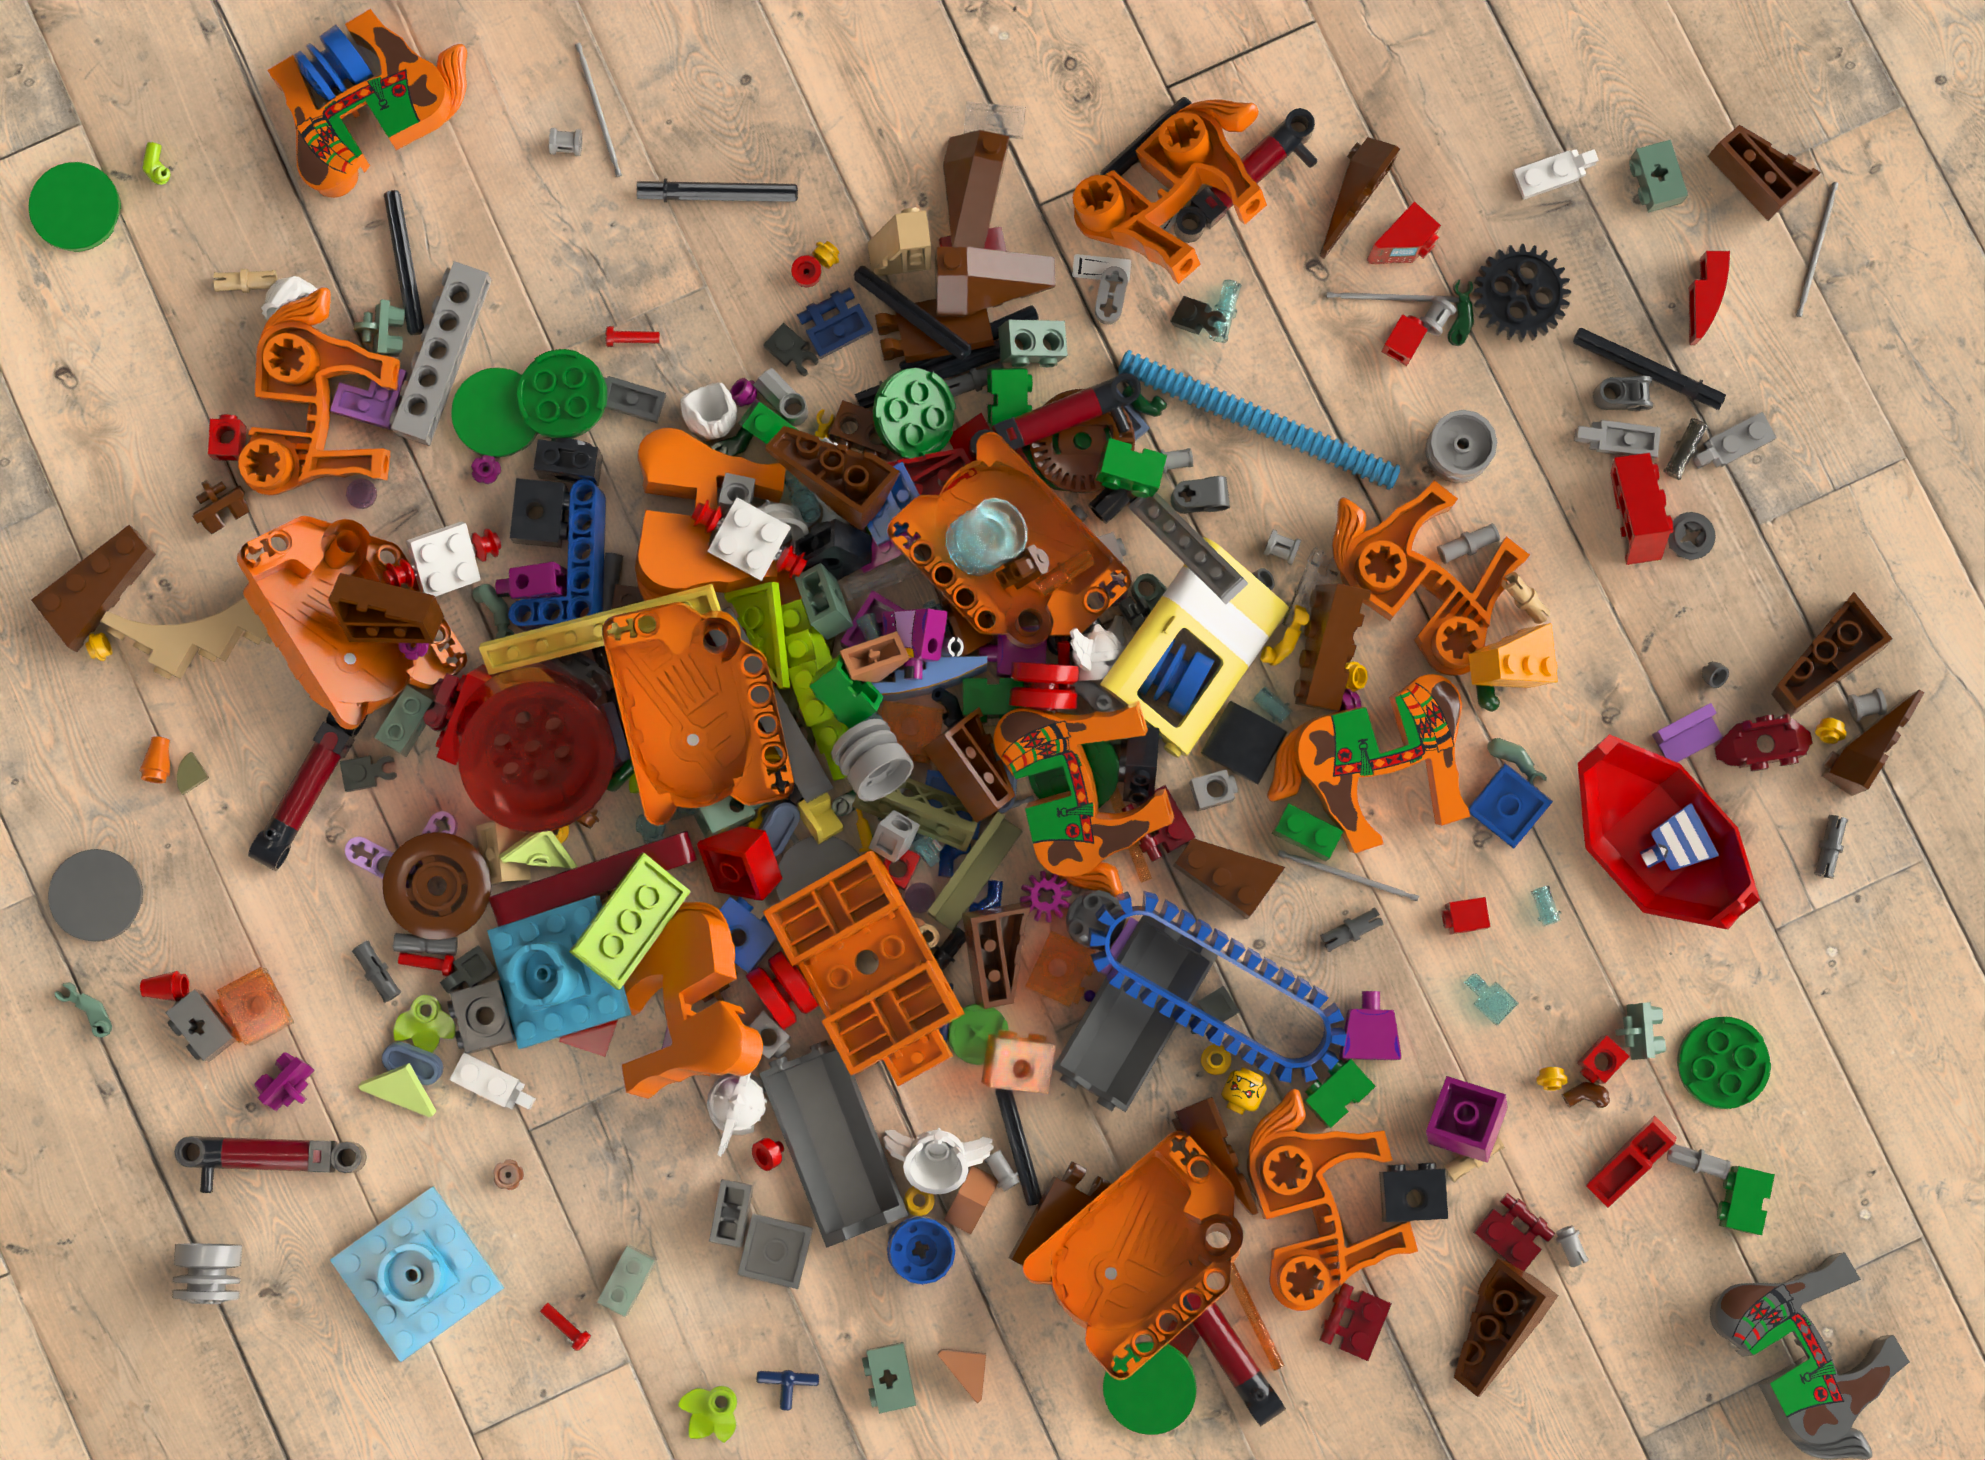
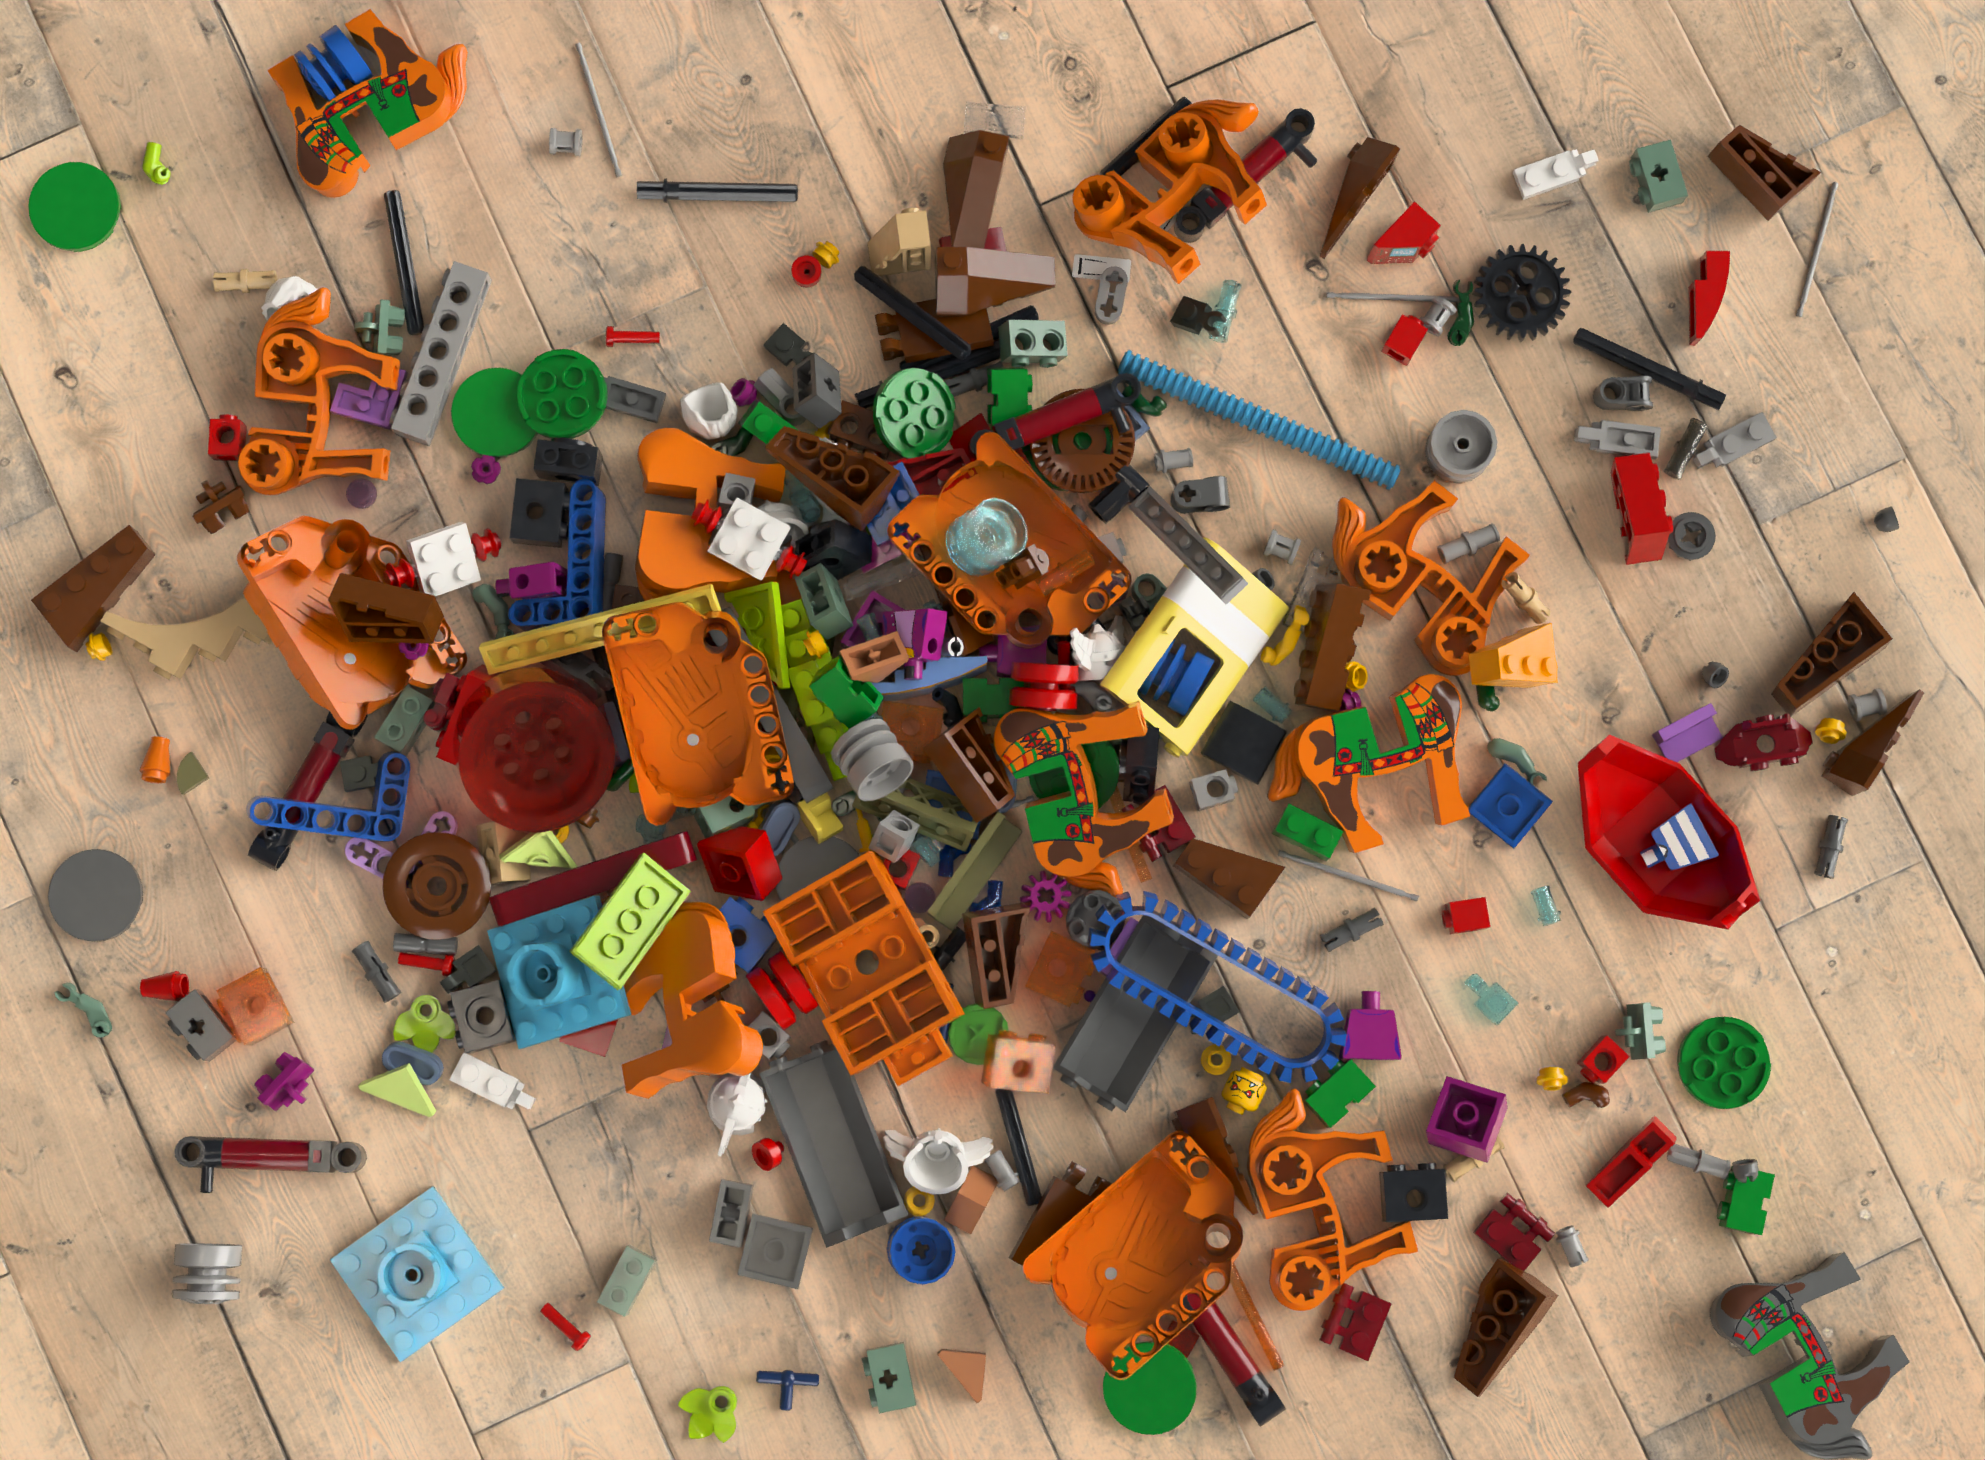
plate [493,1159,524,1190] -> none
dark blue plate [797,287,873,359] -> none
green brick [1095,438,1167,498] -> none
none -> blue beam [246,751,410,841]
none -> dark grey brick [792,352,842,429]
none -> yellow plate [803,630,829,659]
none -> dark grey hinge [1732,1159,1759,1183]
none -> dark grey hinge [1874,506,1899,532]

